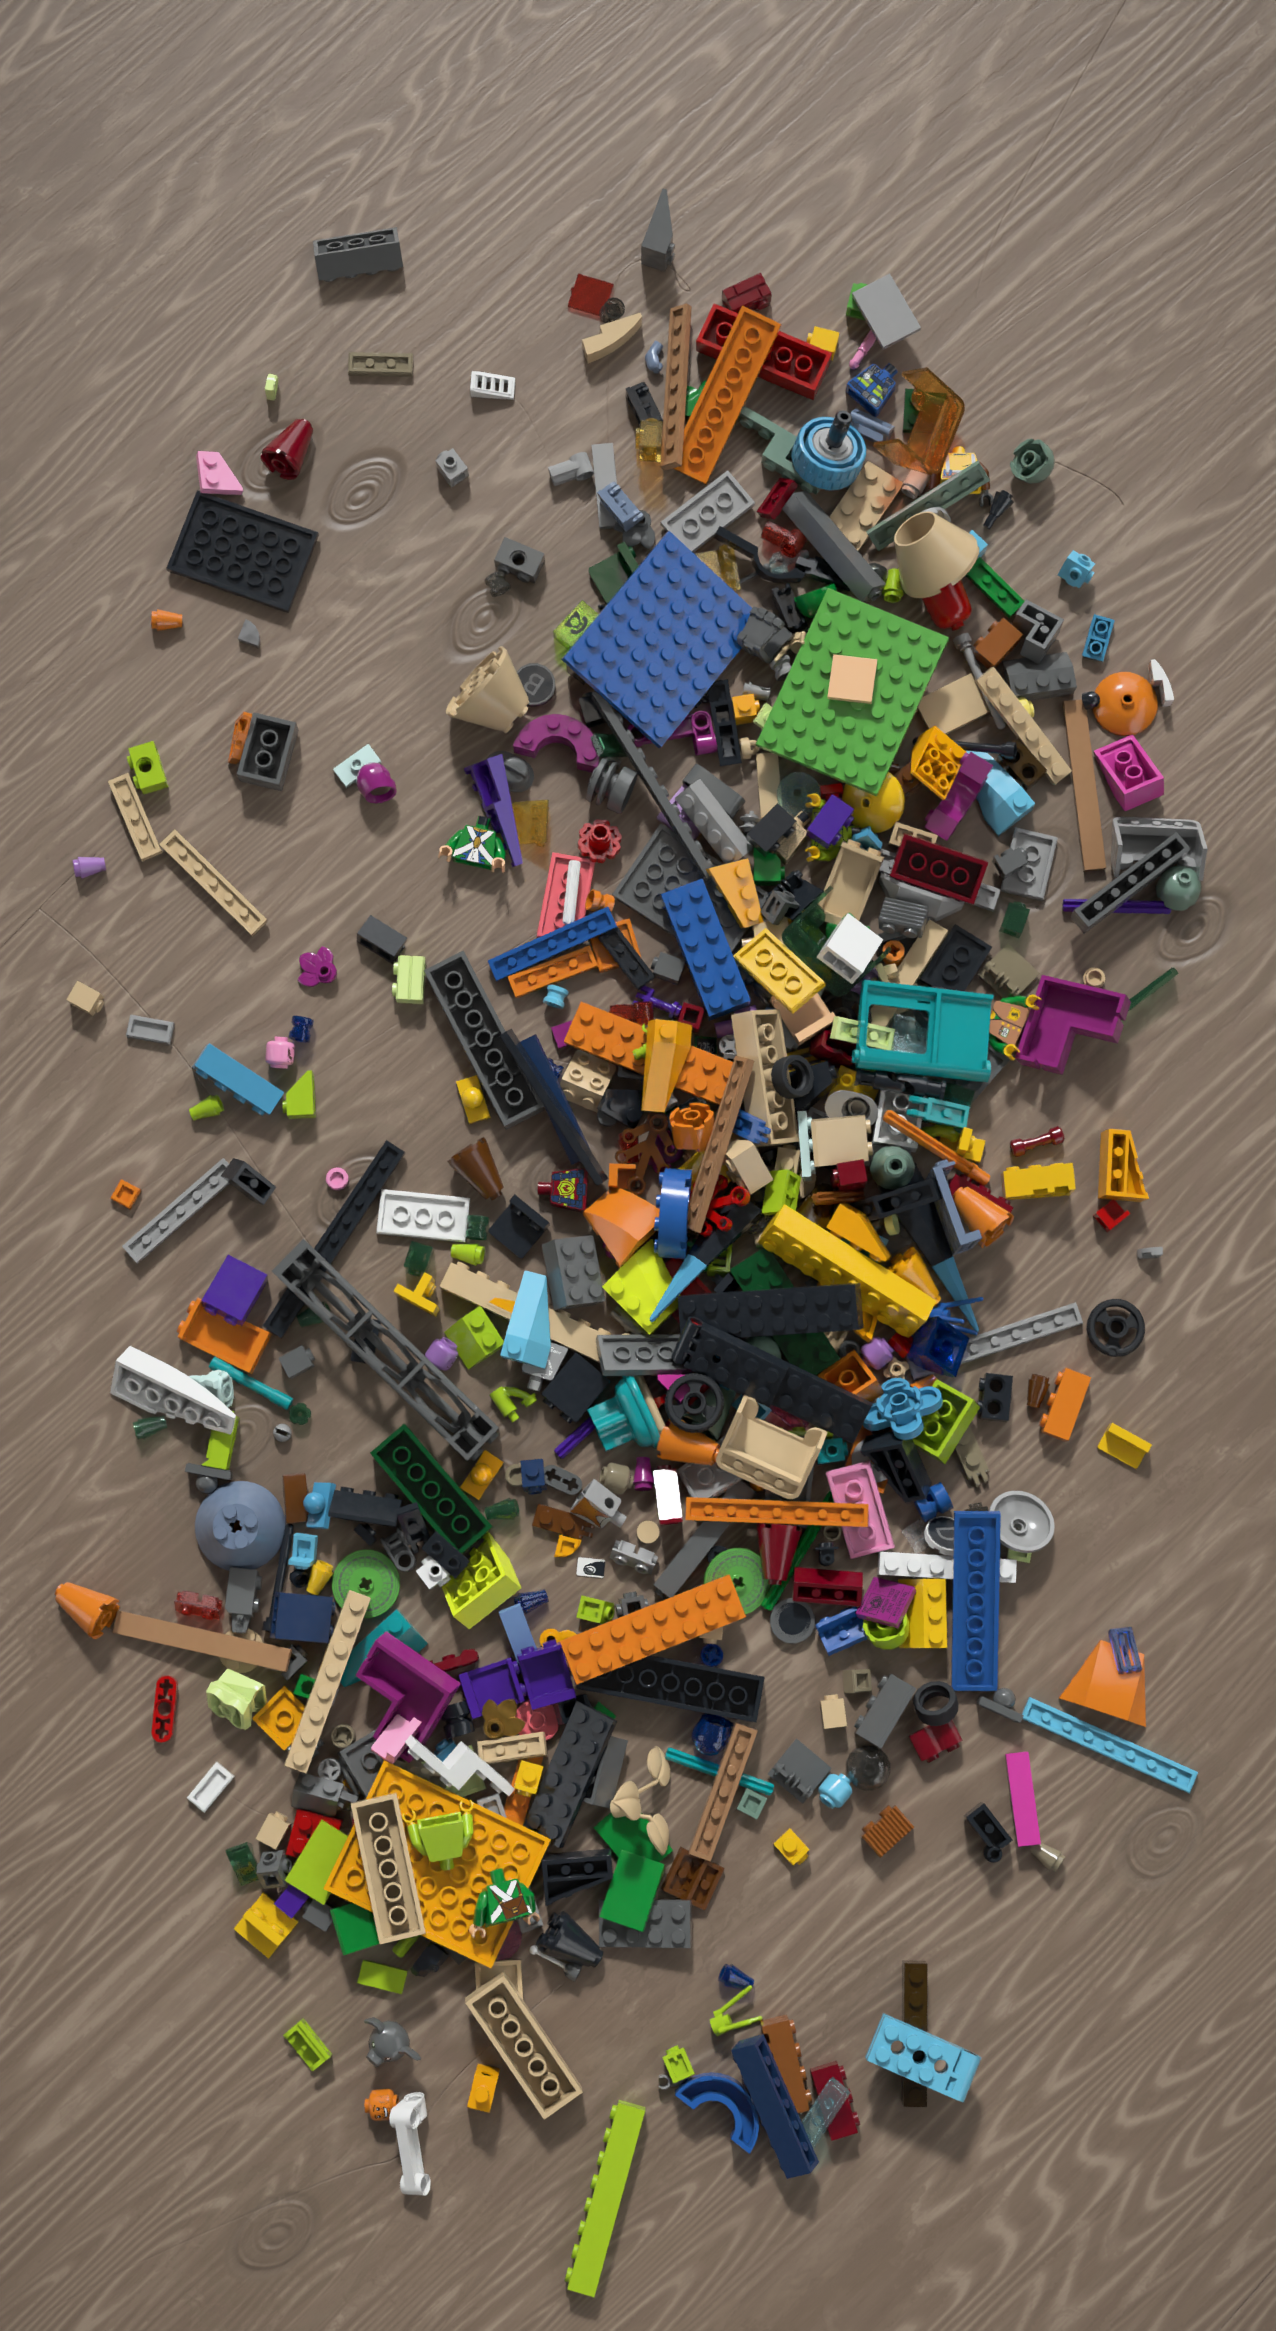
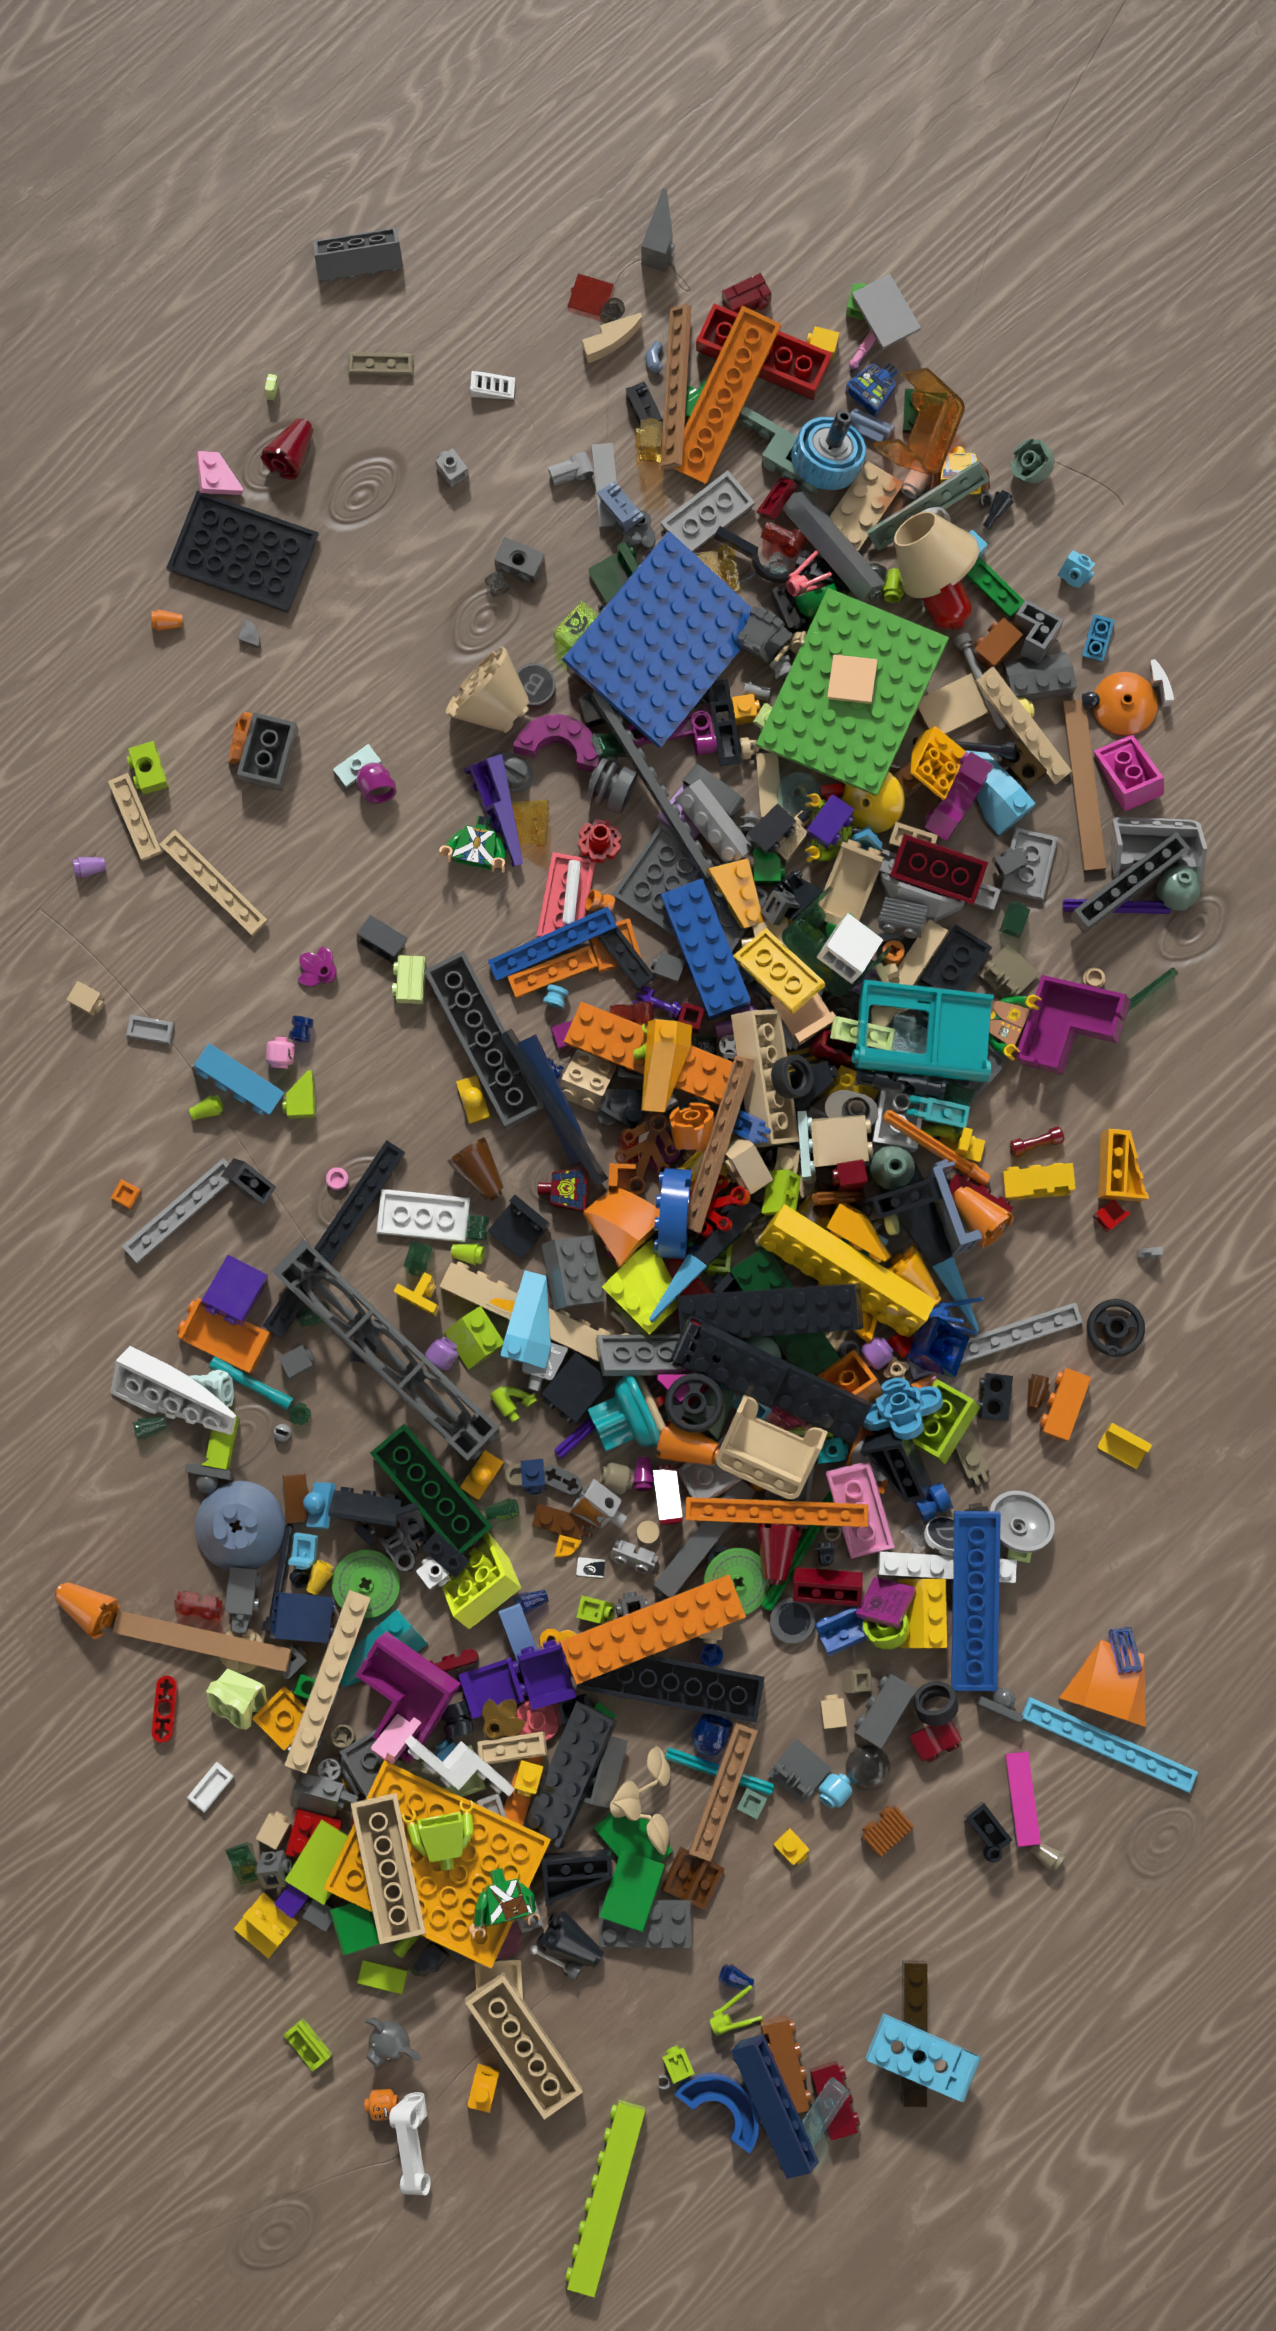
none -> coral plant [786,550,832,597]

